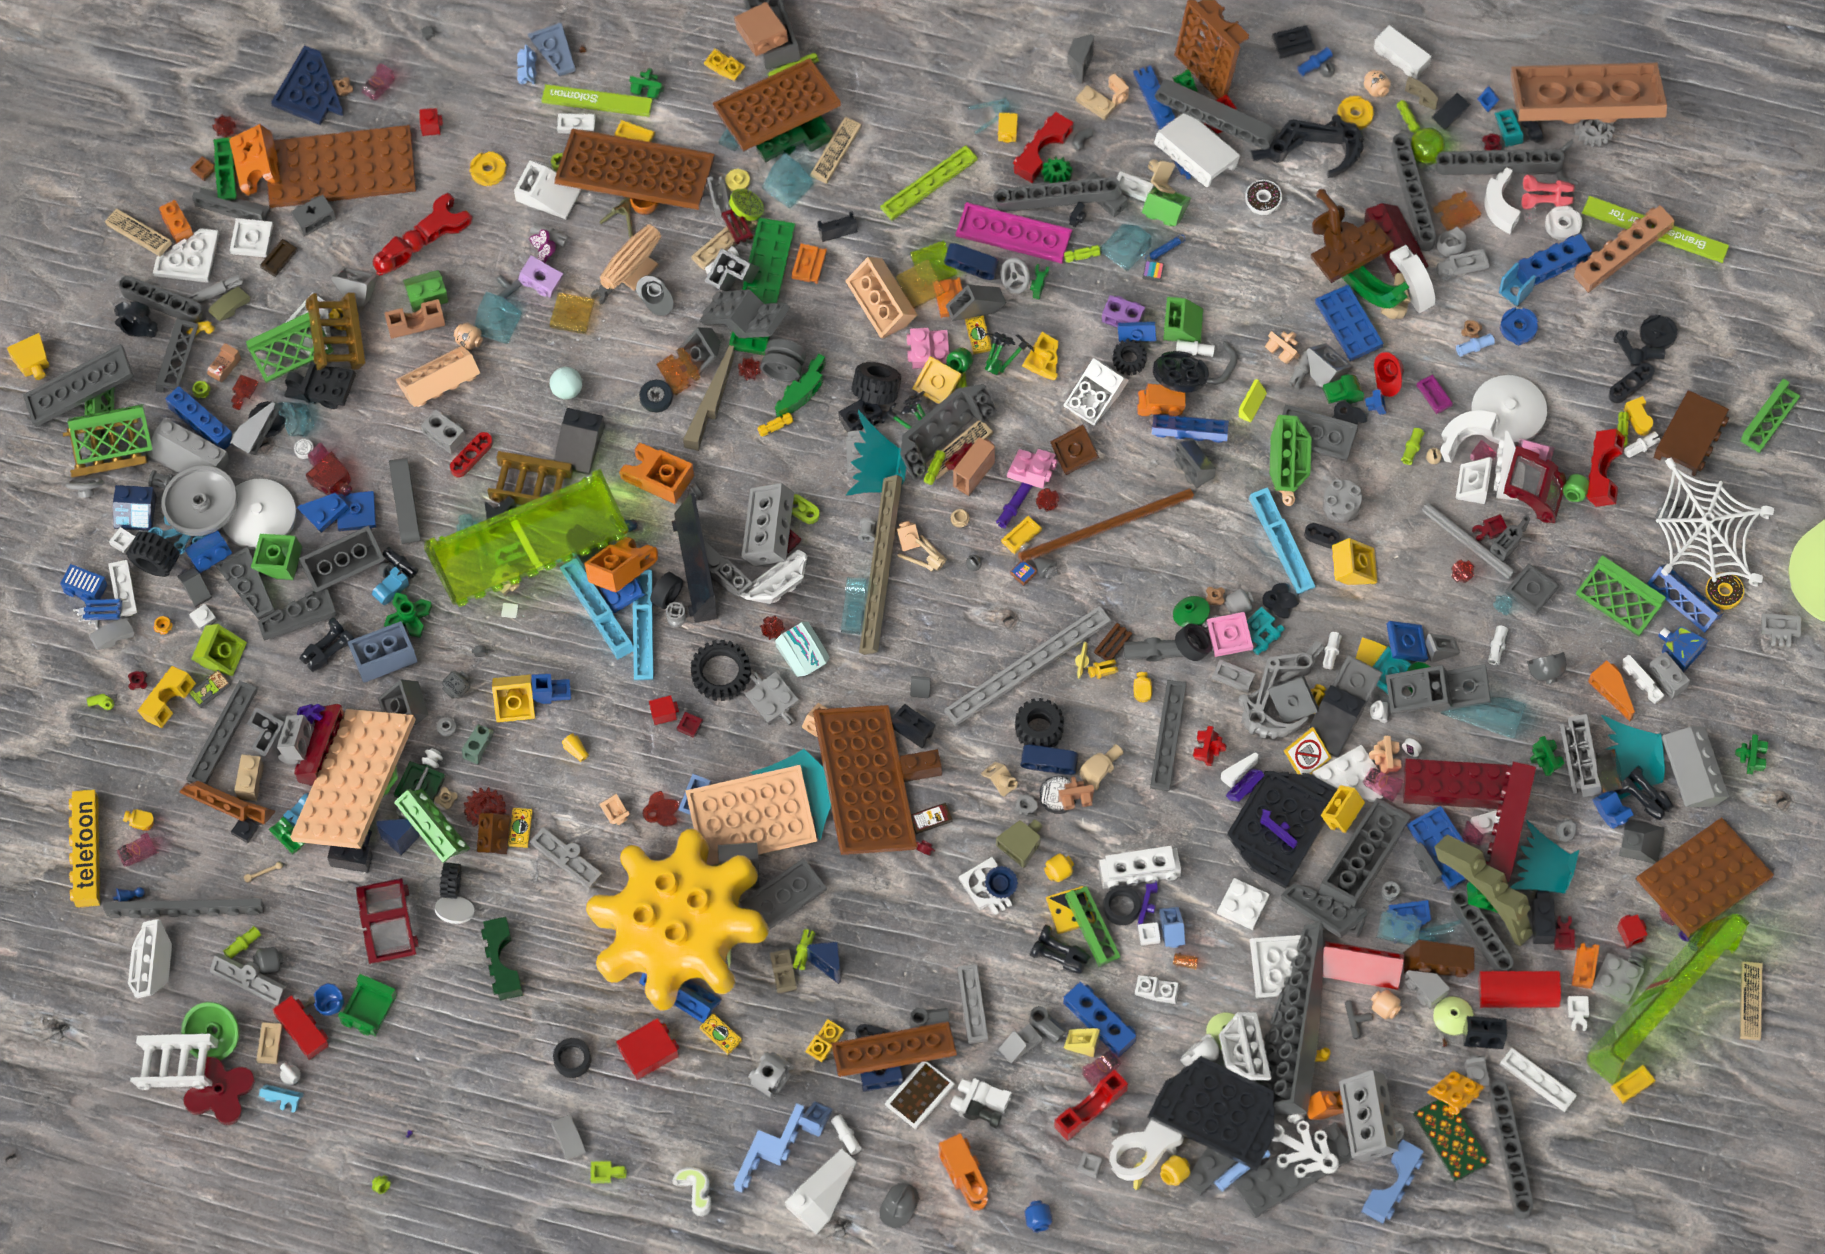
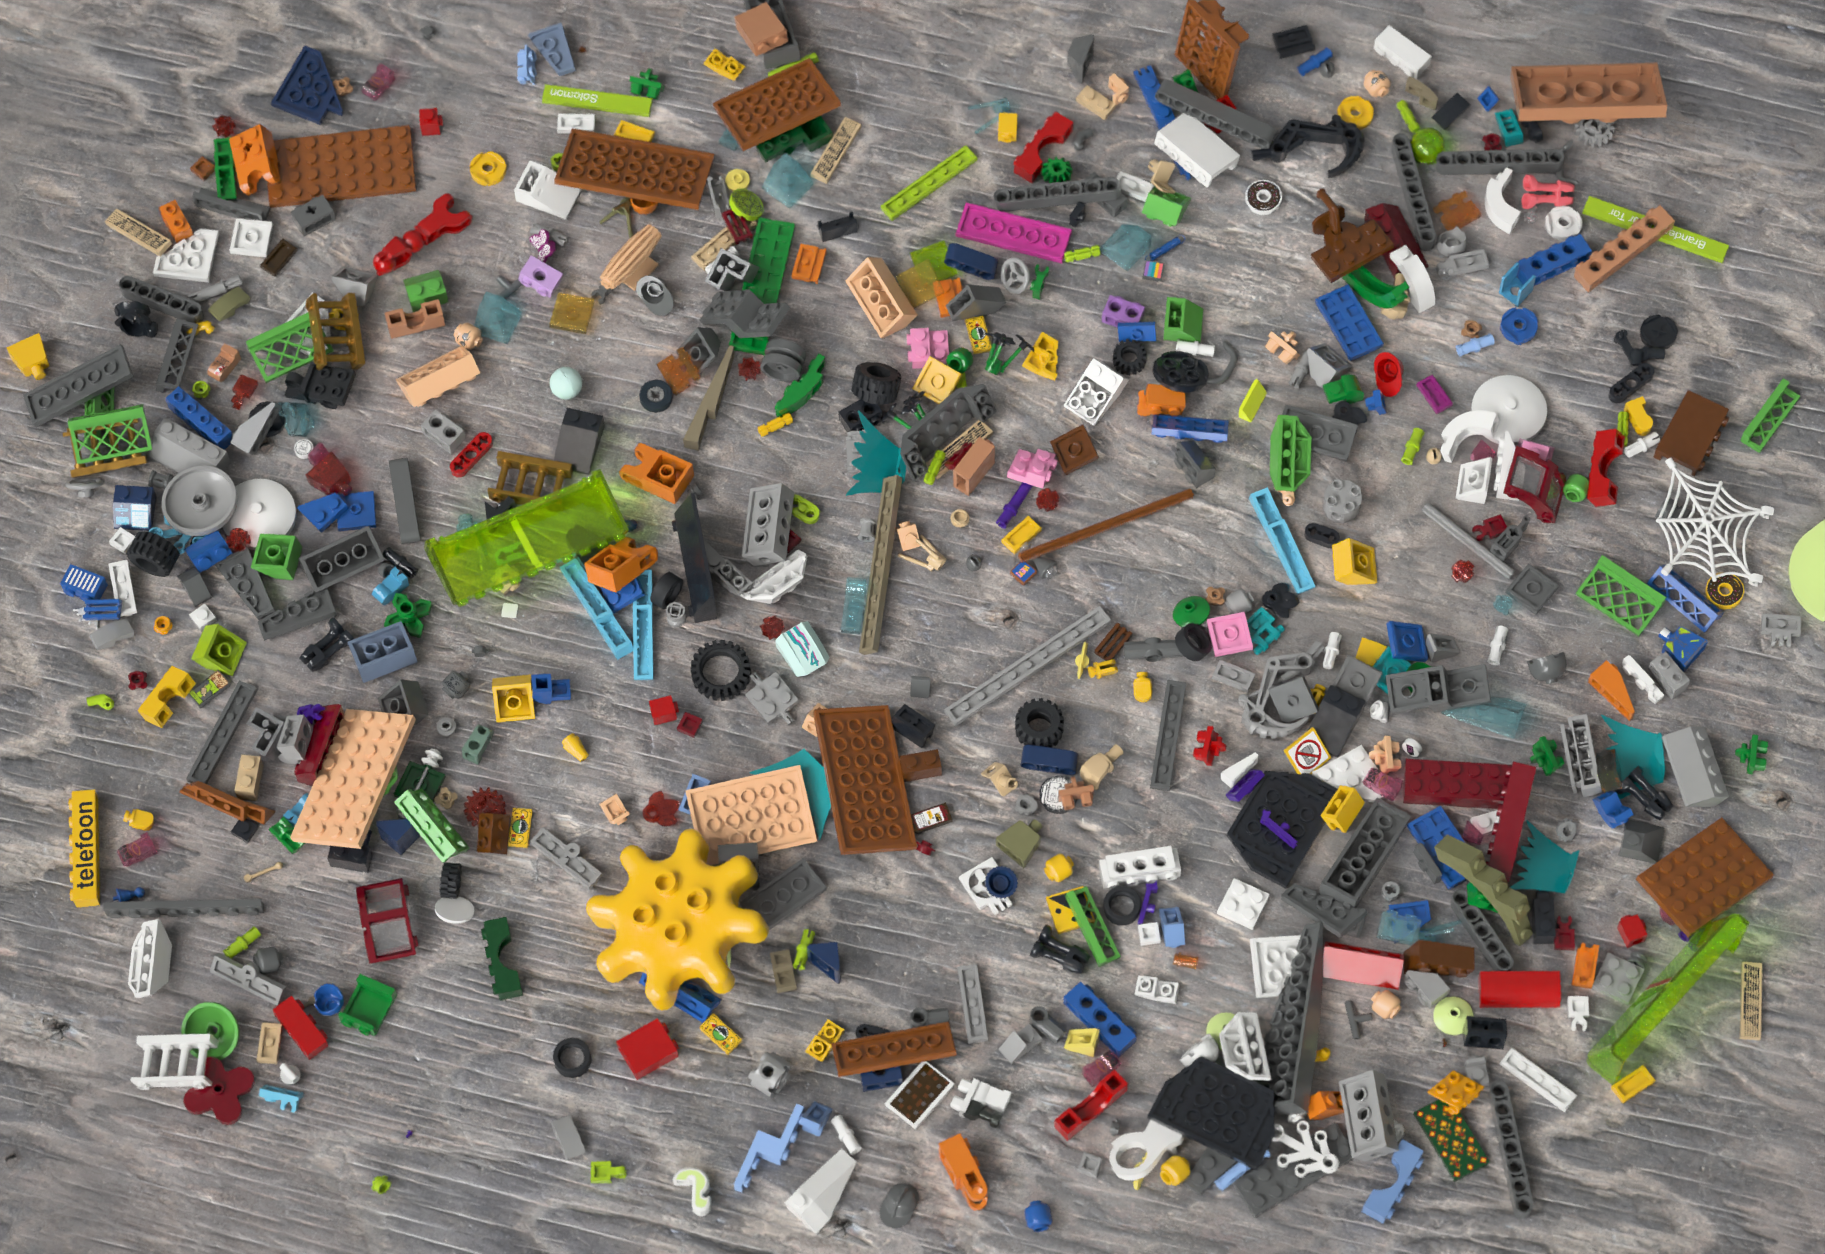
none -> clear red gear [226,528,251,552]

